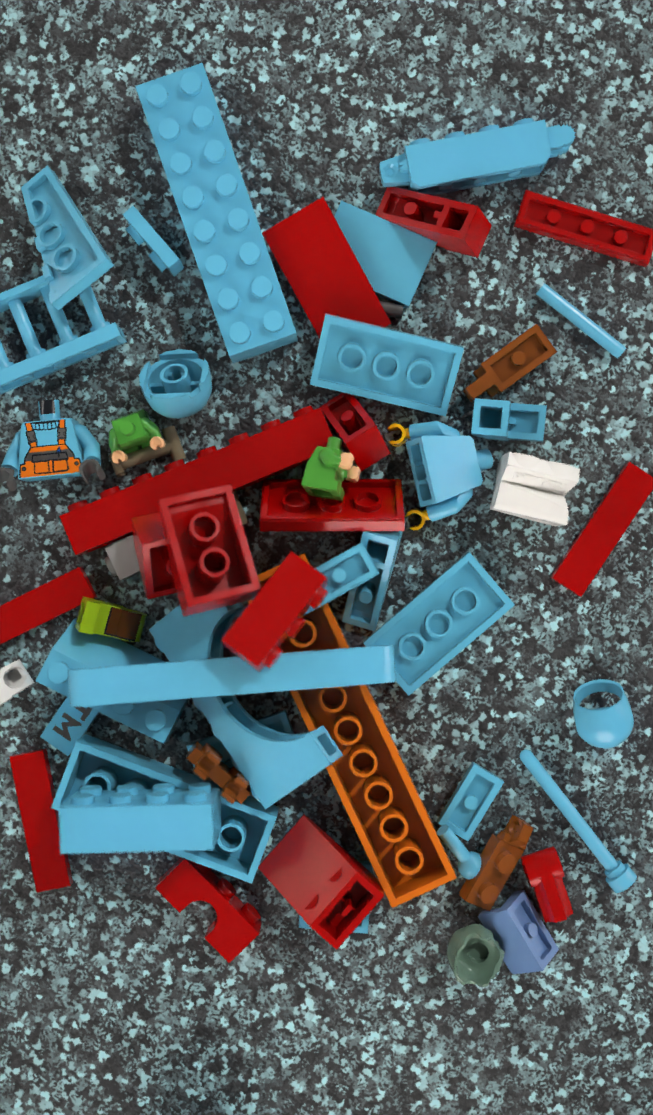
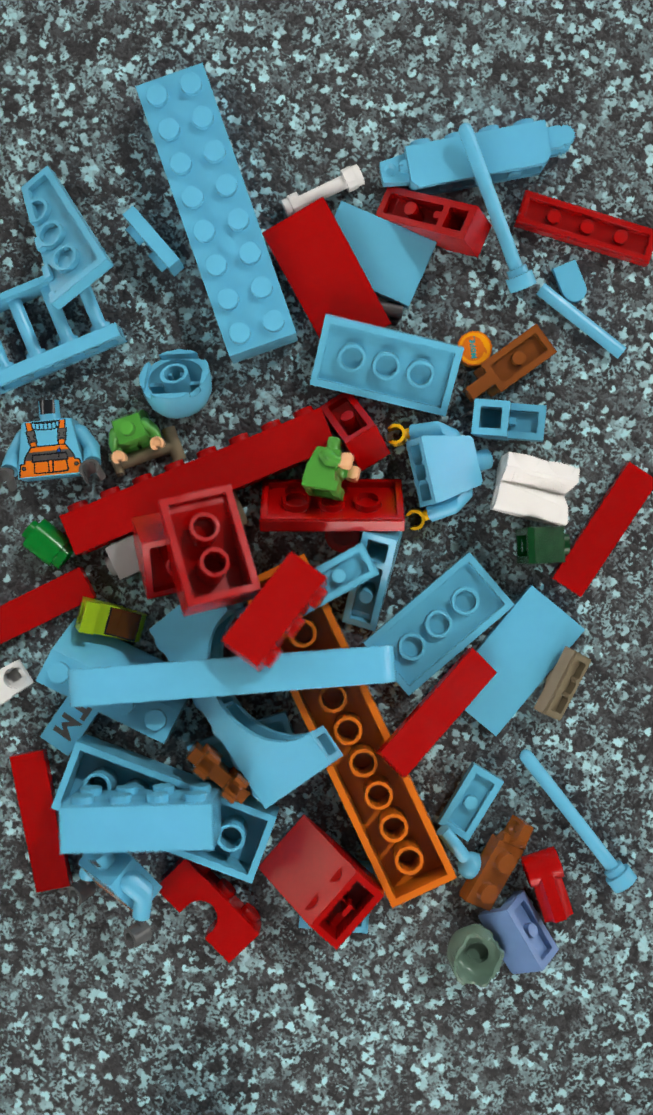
medium azure helmet [573,679,634,749] -> none
none -> green brick [22,519,74,569]
none -> medium azure torso [67,852,162,948]
none -> white bar [281,164,365,217]
none -> red tile [325,531,360,552]
none -> red tile [377,648,497,778]
none -> orange tile [457,331,492,368]
none -> medium azure piece [458,123,537,294]
none -> medium azure tile [465,585,585,736]
none -> dark green slope [515,527,570,564]
none -> dark tan plate [534,646,591,721]
none -> medium azure piece [551,260,587,303]

